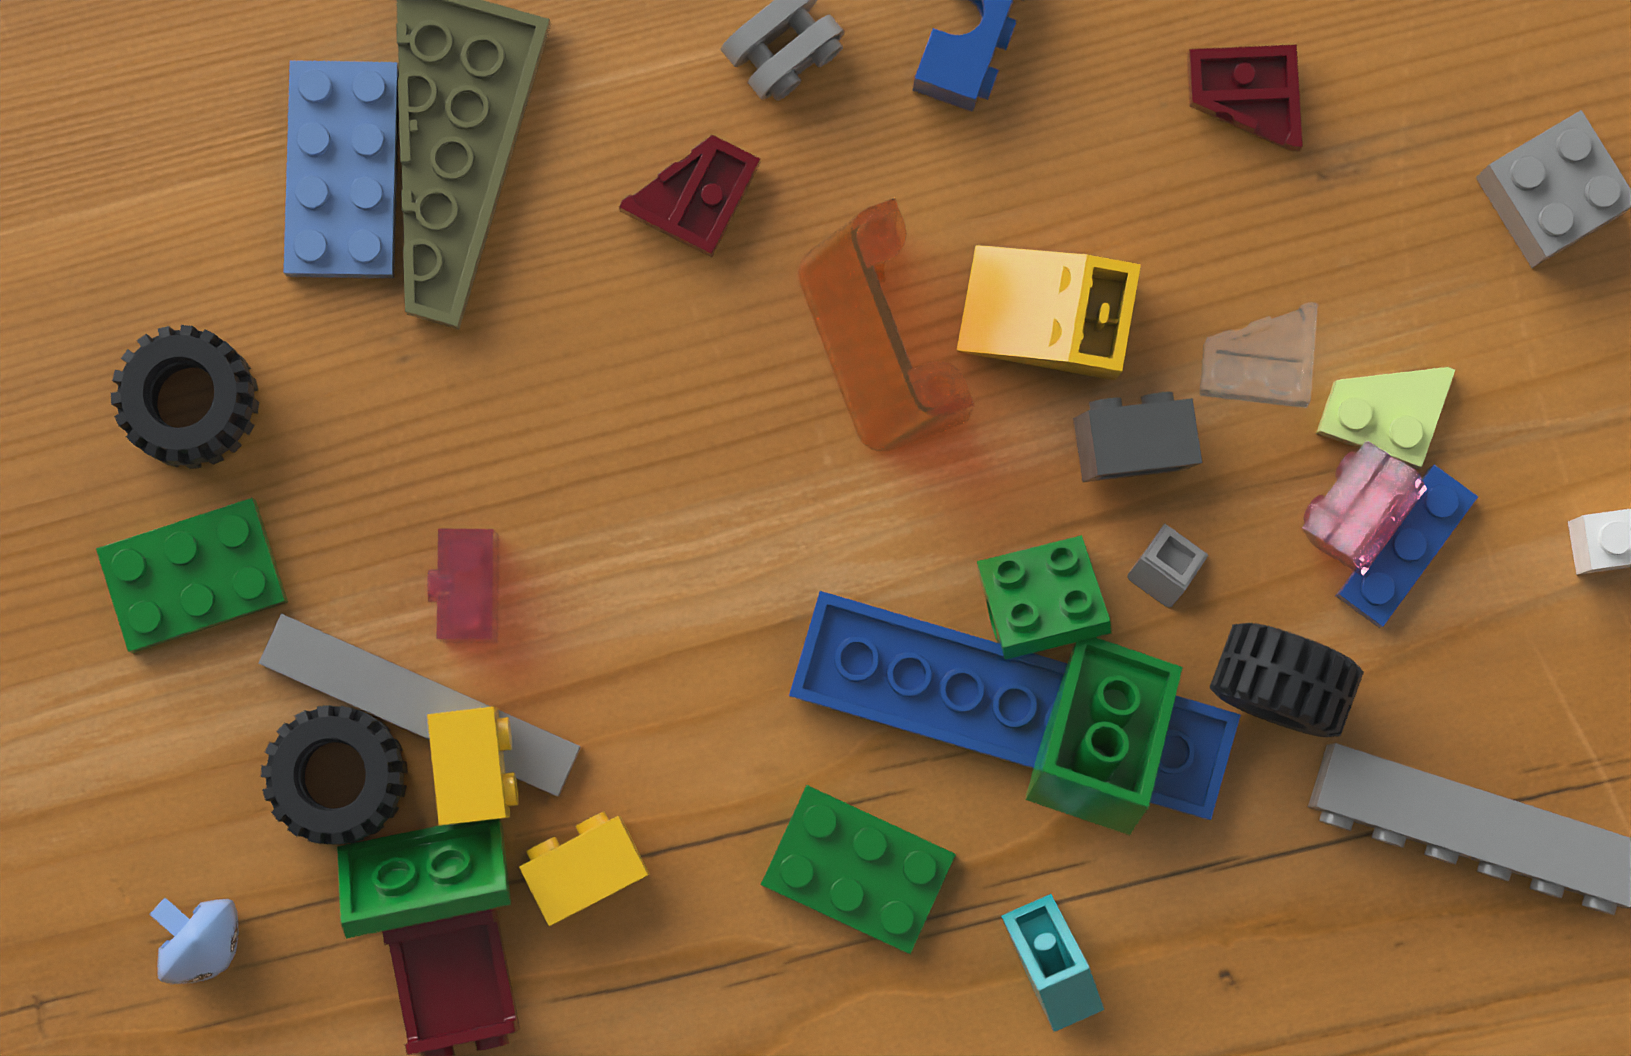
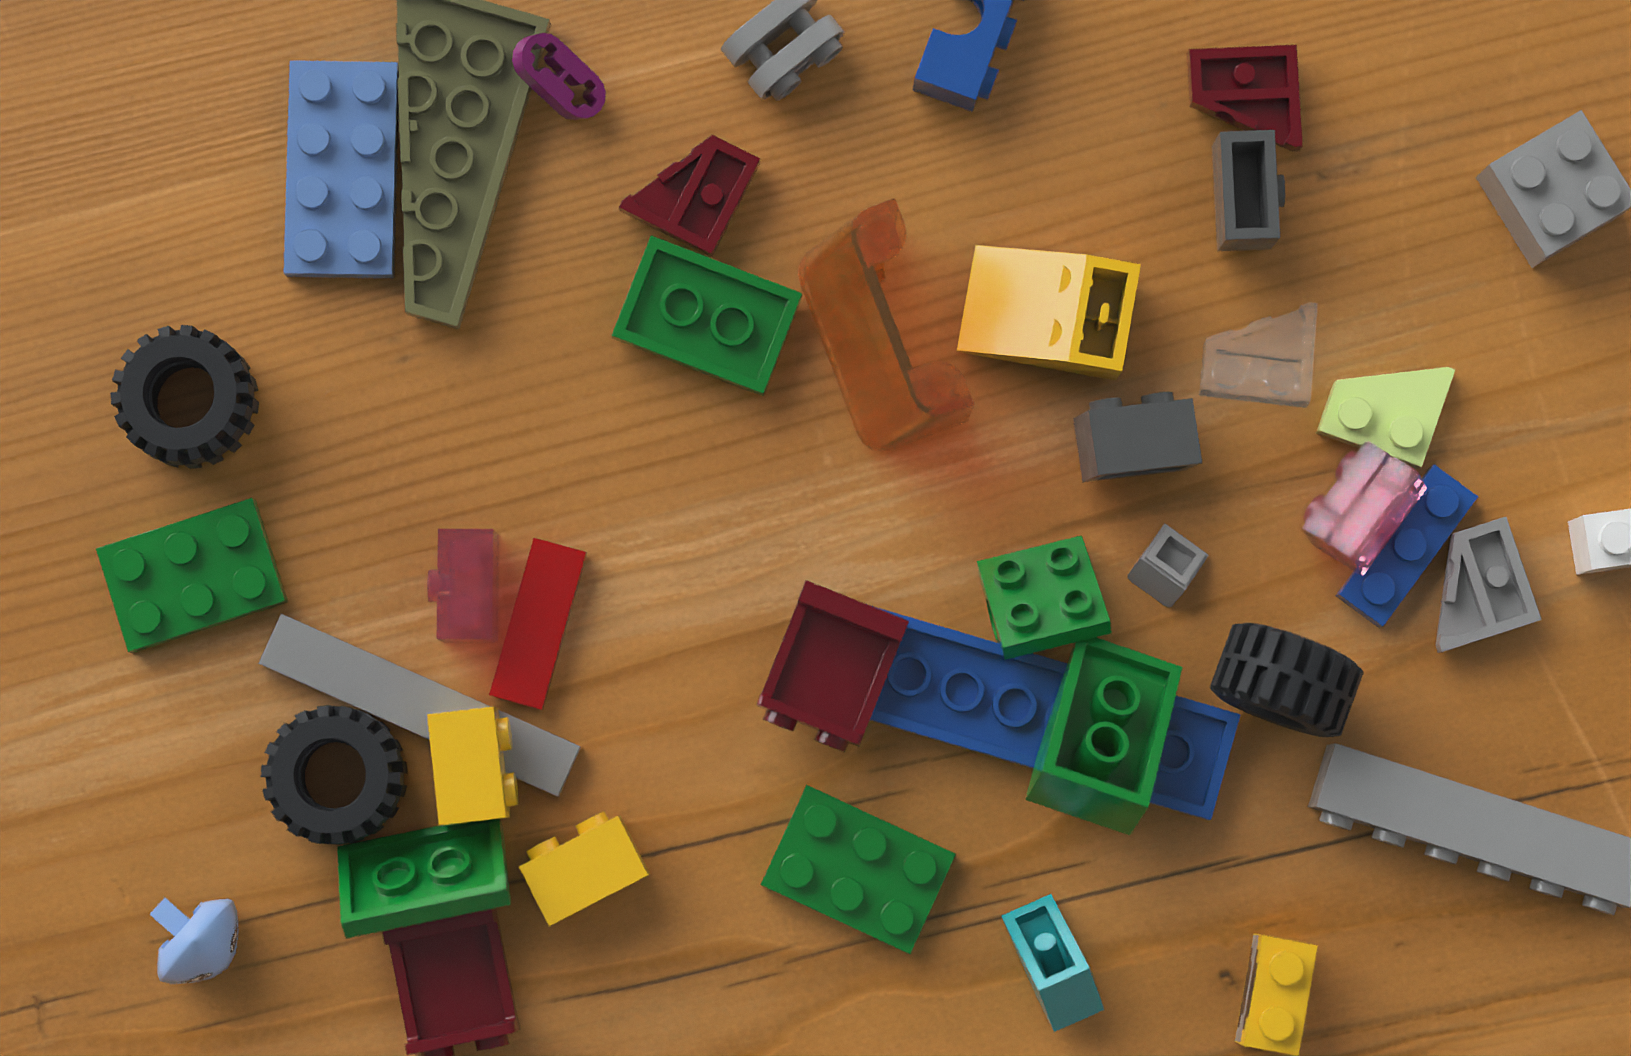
none -> red tile [489,538,587,710]
none -> magenta beam [512,33,606,120]
none -> green plate [611,236,802,396]
none -> dark red panel [756,580,909,752]
none -> dark grey brick [1212,130,1285,251]
none -> yellow brick [1235,933,1318,1056]
none -> light grey wing [1435,516,1542,653]

